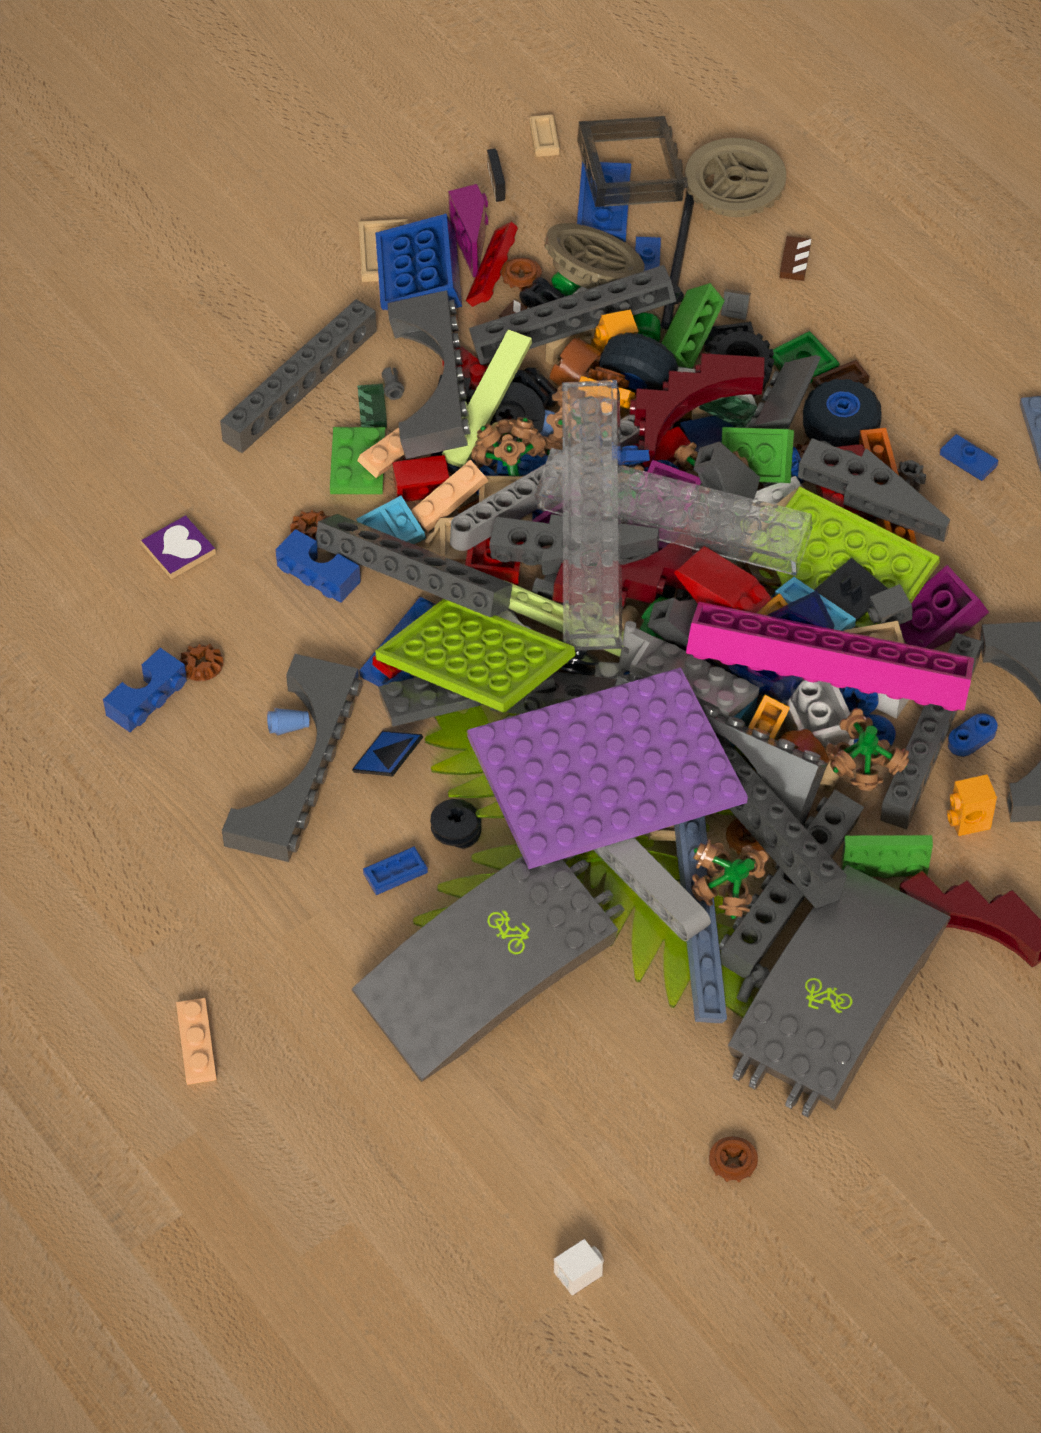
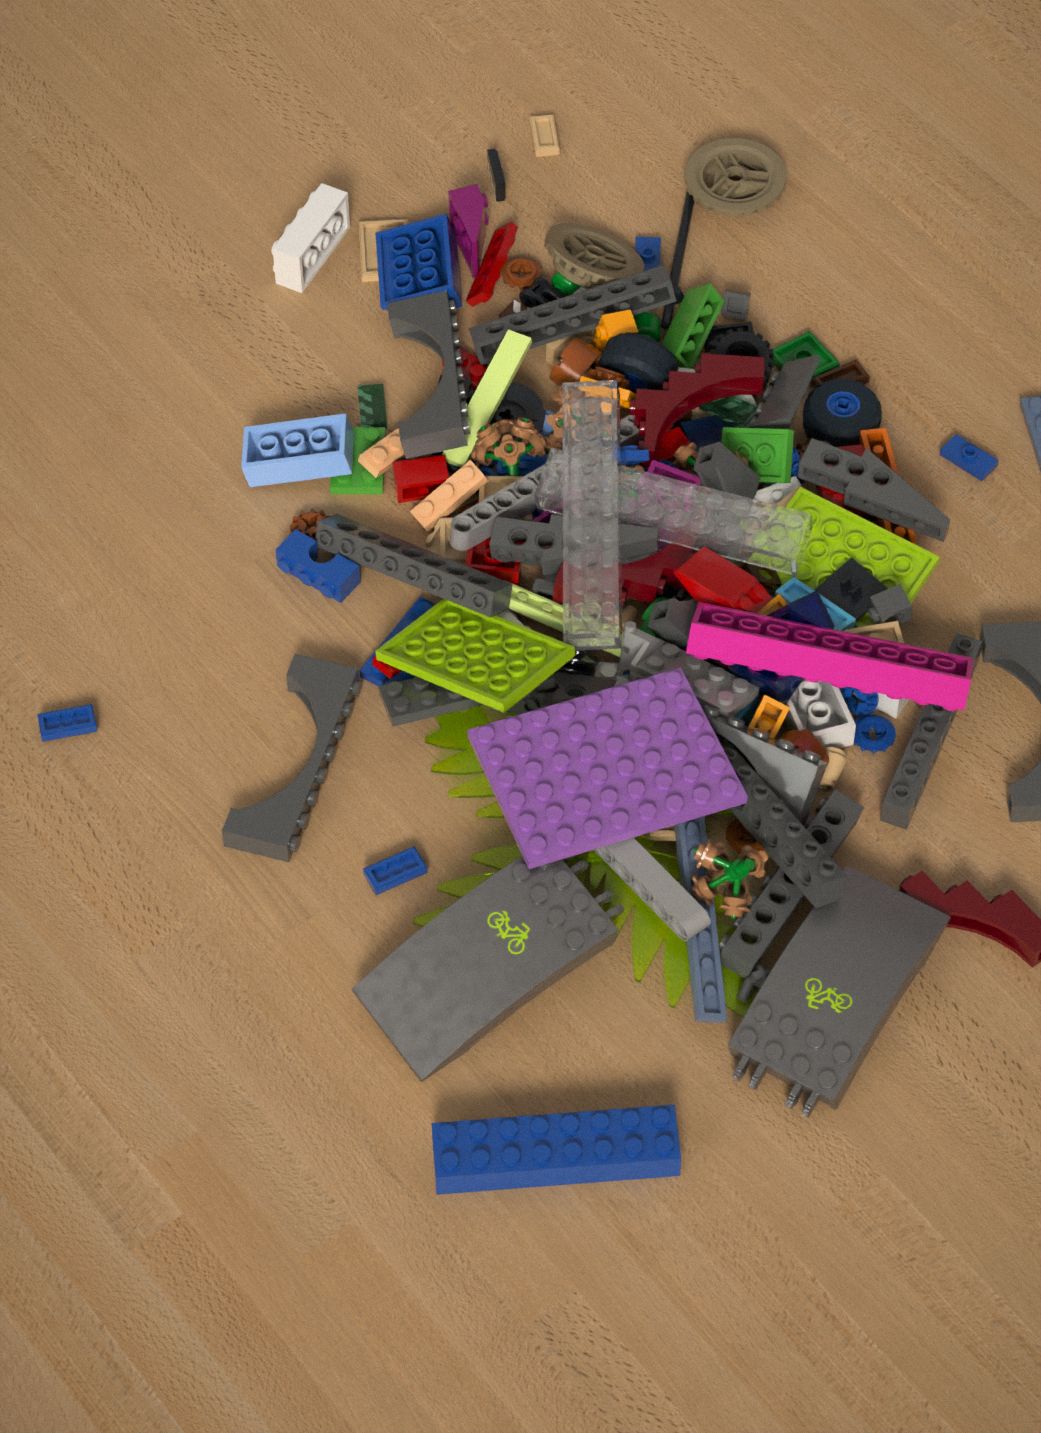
blue arch [103,648,187,732] -> none
tile [141,515,216,580] -> none
light nougat plate [176,998,217,1085] -> none
dark orange gear [180,642,223,681] -> none
dark grey brick [220,299,377,453] -> none
medium blue cone [267,708,309,736] -> none
piece [352,731,423,777] -> none
medium azure wing [356,496,426,545] -> none
dark grey pin [382,367,404,400] -> none
black piece [430,799,482,849] -> none
black piece [512,367,557,407] -> none
white brick [554,1239,604,1295] -> none
clear smoke window [577,116,688,207] -> none
blue plate [577,161,631,242] -> none
dark orange gear [709,1136,758,1183] -> none
reddish brown tile [779,236,811,281] -> none
medium nougat plant [826,708,909,791] -> none
bright green plate [841,835,933,878] -> none
dark grey gear [897,460,926,491] -> none
magenta slope [899,565,989,649] -> none
light orange brick [947,774,997,836] -> none
blue plate [948,713,998,757] -> none
none -> blue plate [37,704,98,742]
none -> light blue brick [241,413,354,487]
none -> white brick [271,183,350,293]
none -> blue brick [431,1105,681,1195]

